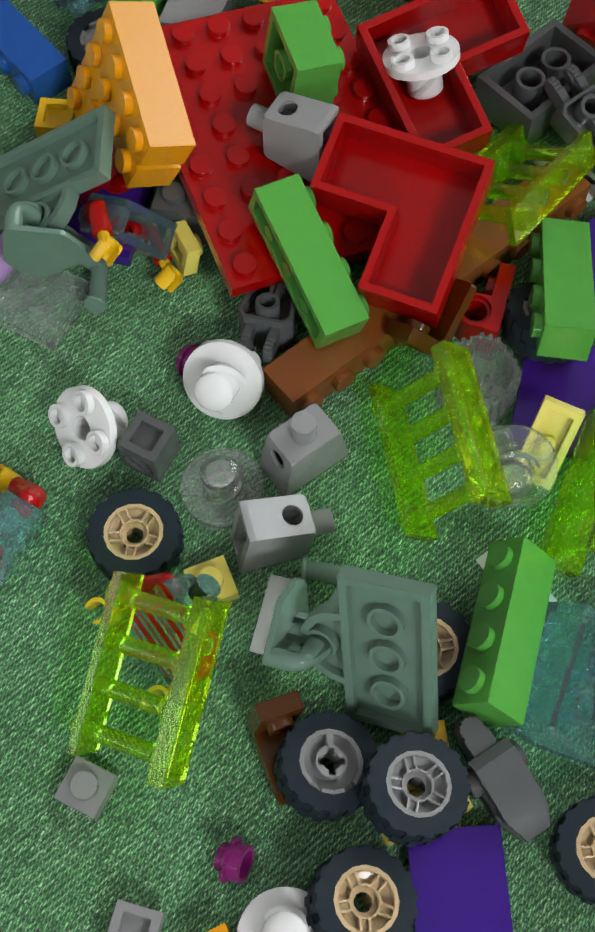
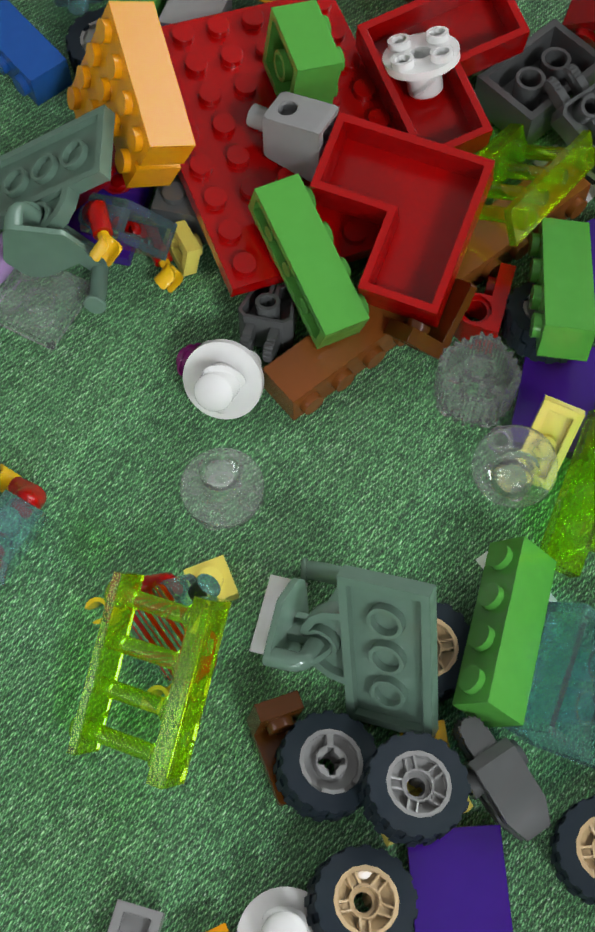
yellow plate [34,97,76,136] -> none
white plate [48,385,128,469] -> none
light grey plate [53,755,119,821] -> none
black wheel [86,488,184,586] -> none
dark grey brick [117,410,181,483] -> none
magenta plate [214,836,255,884] -> none
light grey torso [230,494,335,573] -> none
light grey torso [261,403,348,496] -> none
clear neon green fence [368,340,513,542] -> none

